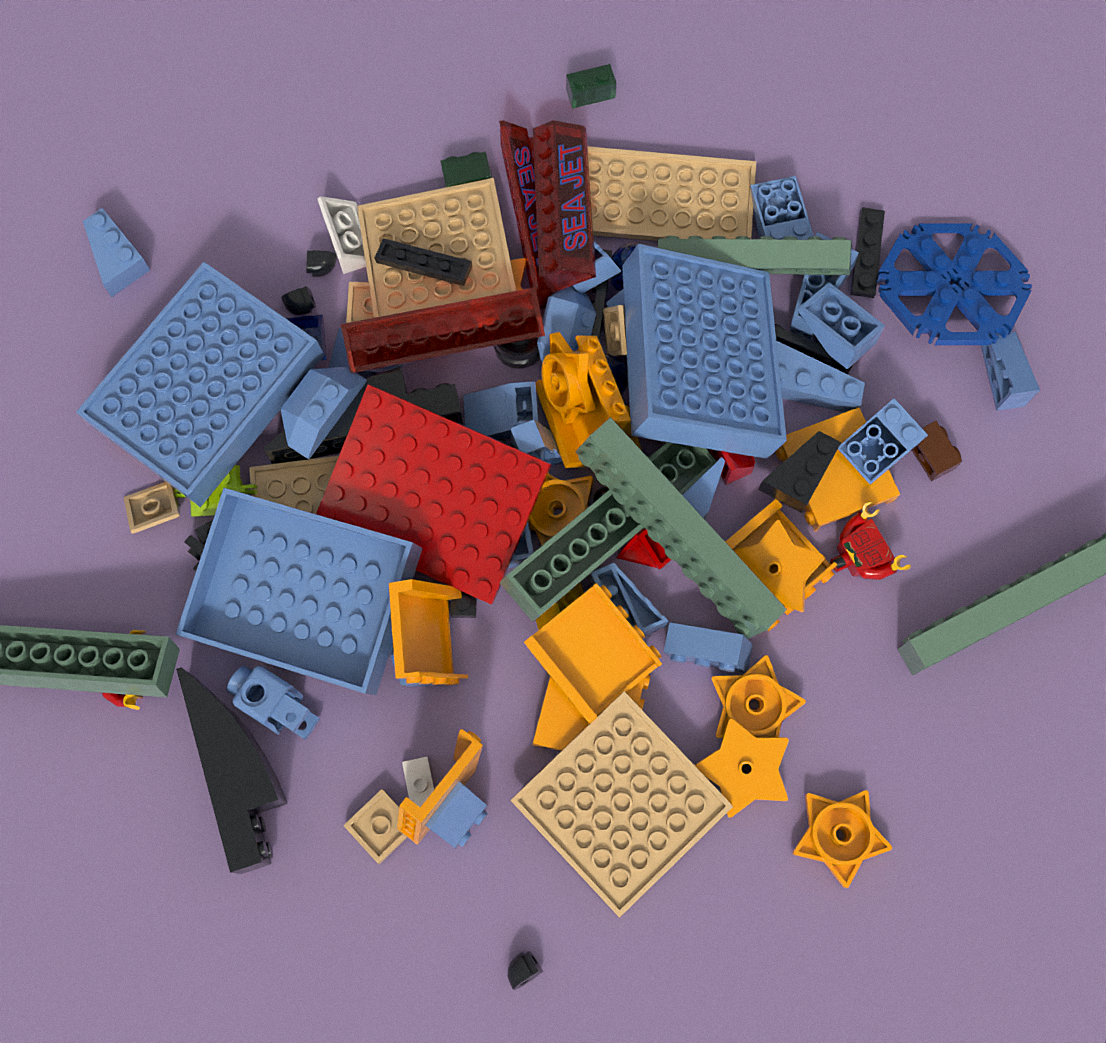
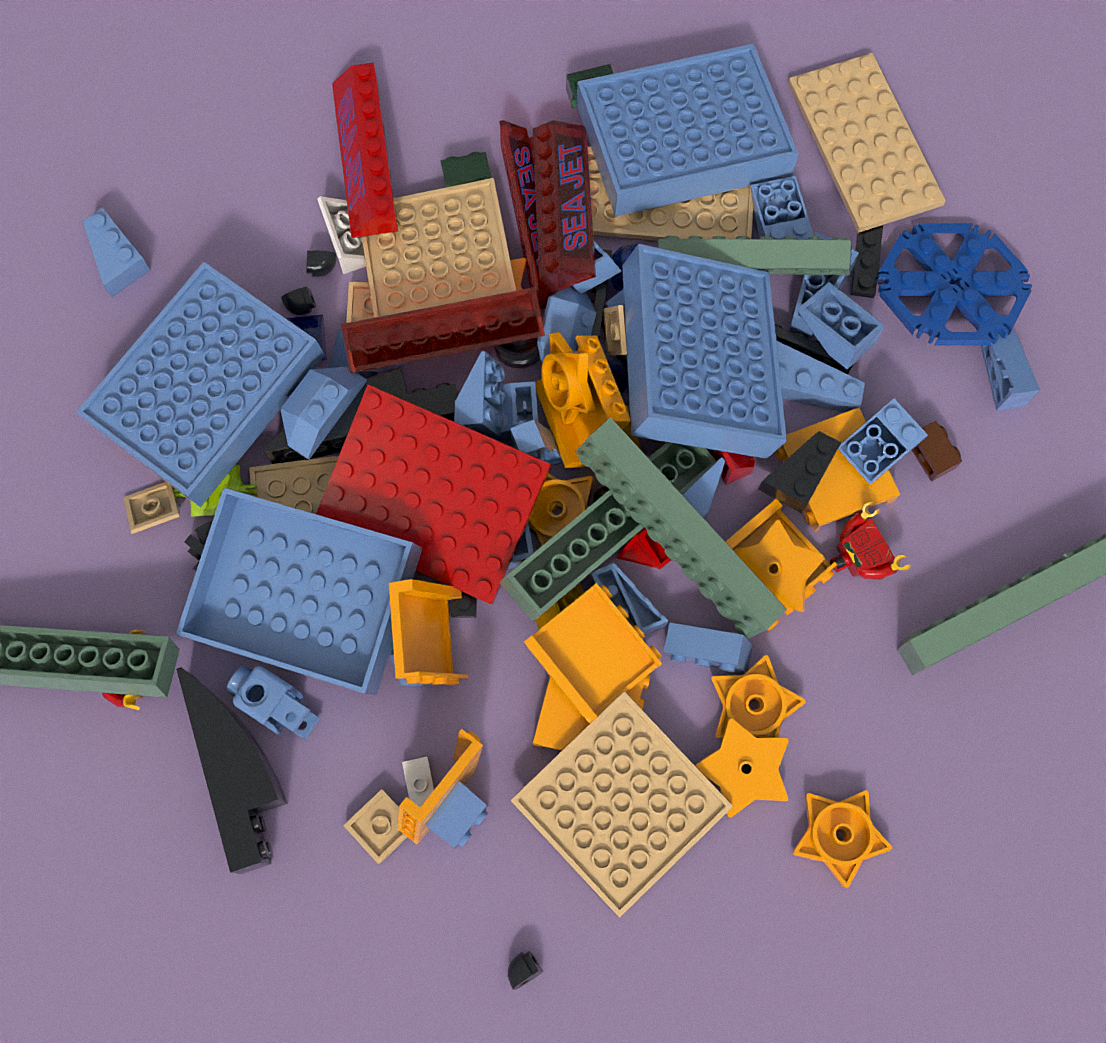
black plate [374,238,473,286] -> none
none -> red slope [332,63,398,238]
none -> medium blue slope [454,351,505,437]
none -> medium blue container [576,44,799,217]
none -> tan plate [788,53,946,233]

